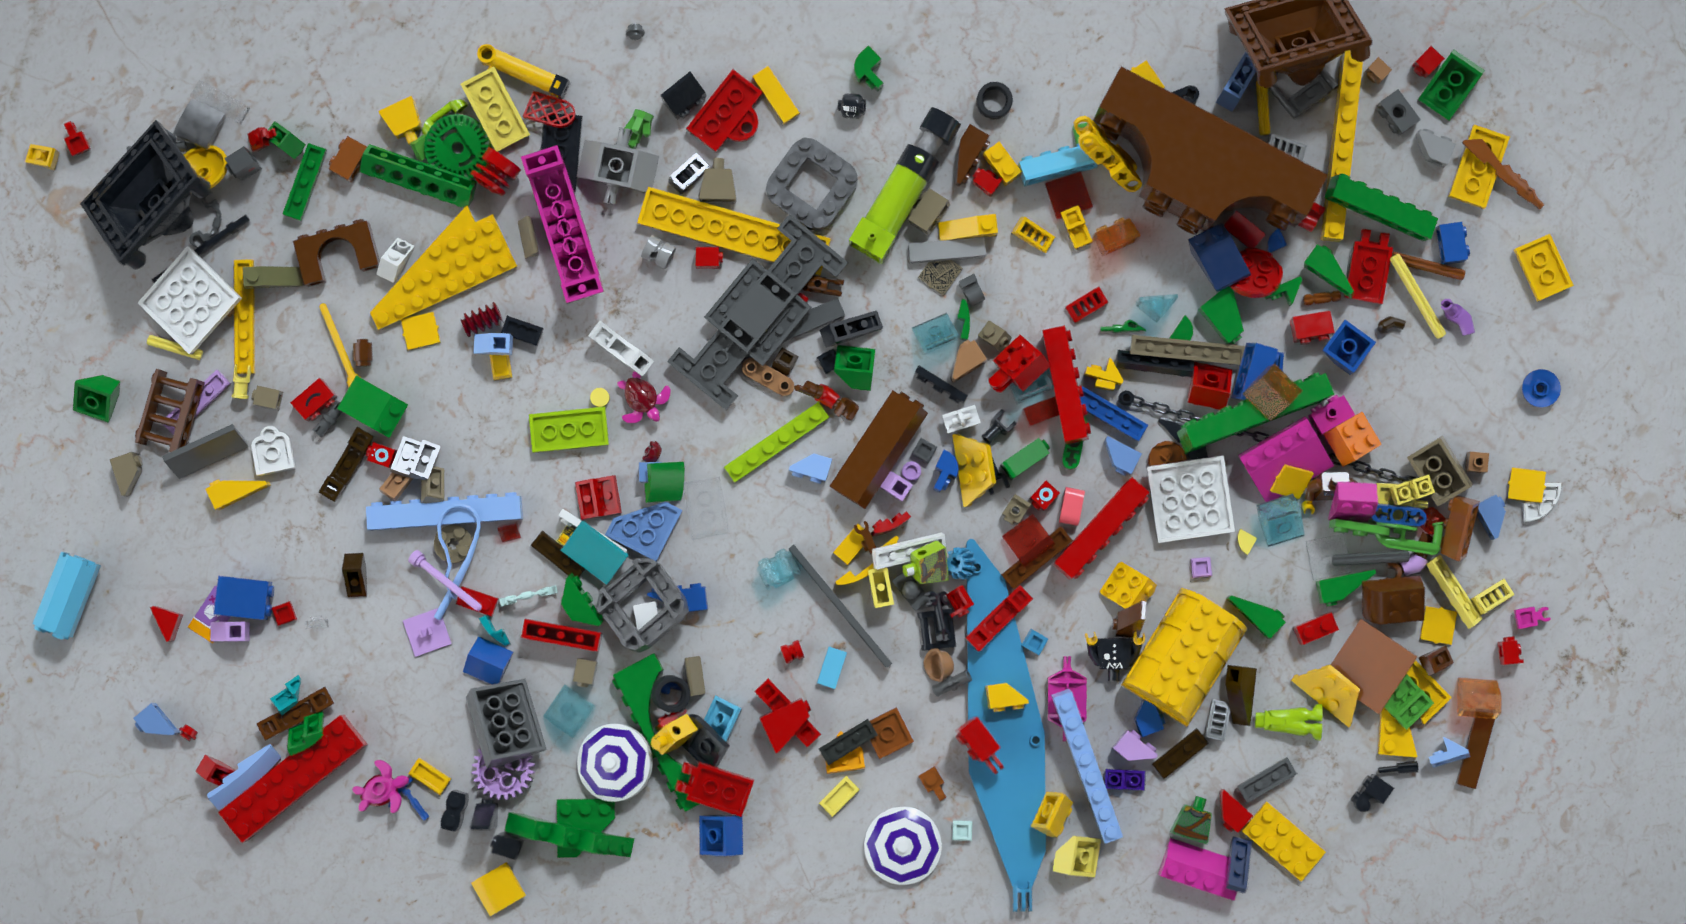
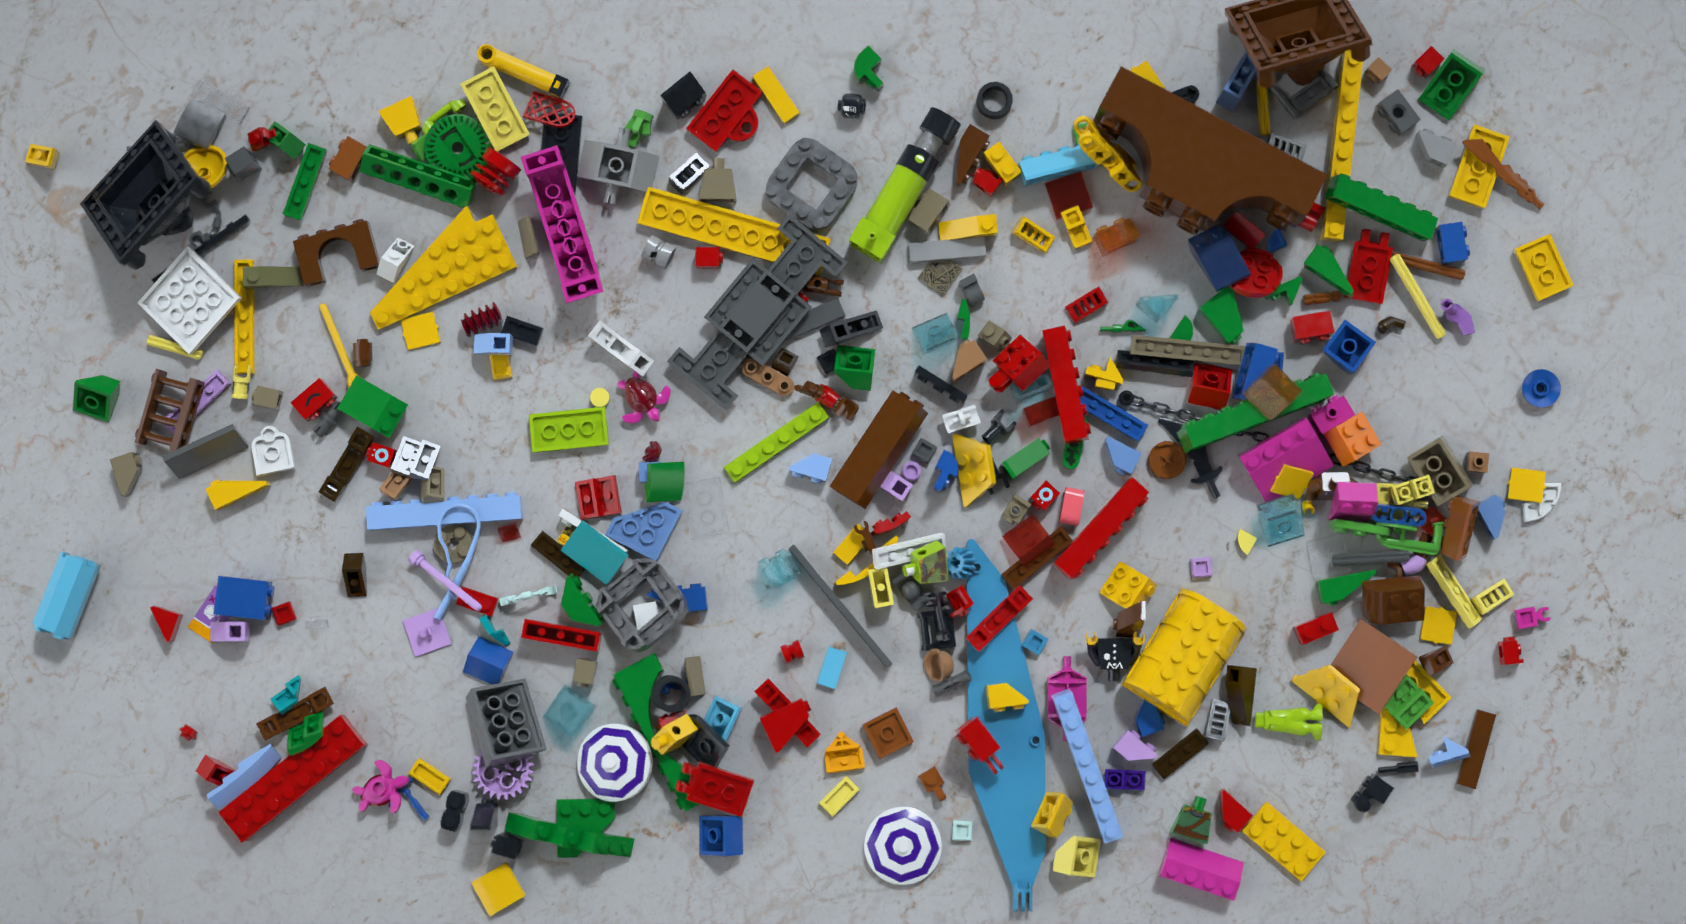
red plate [64,121,91,157] -> none
medium blue slope [133,703,180,735] -> none
dark grey plate [626,24,645,40] -> none
pearl dark grey tile [819,719,878,765] -> none
white plate [1147,455,1235,543] -> none
green slope [1226,595,1286,639] -> none
dark blue plate [1226,836,1252,893] -> none
dark grey plate [1237,757,1297,803] -> none
clear orange slope [1457,678,1501,719] -> none

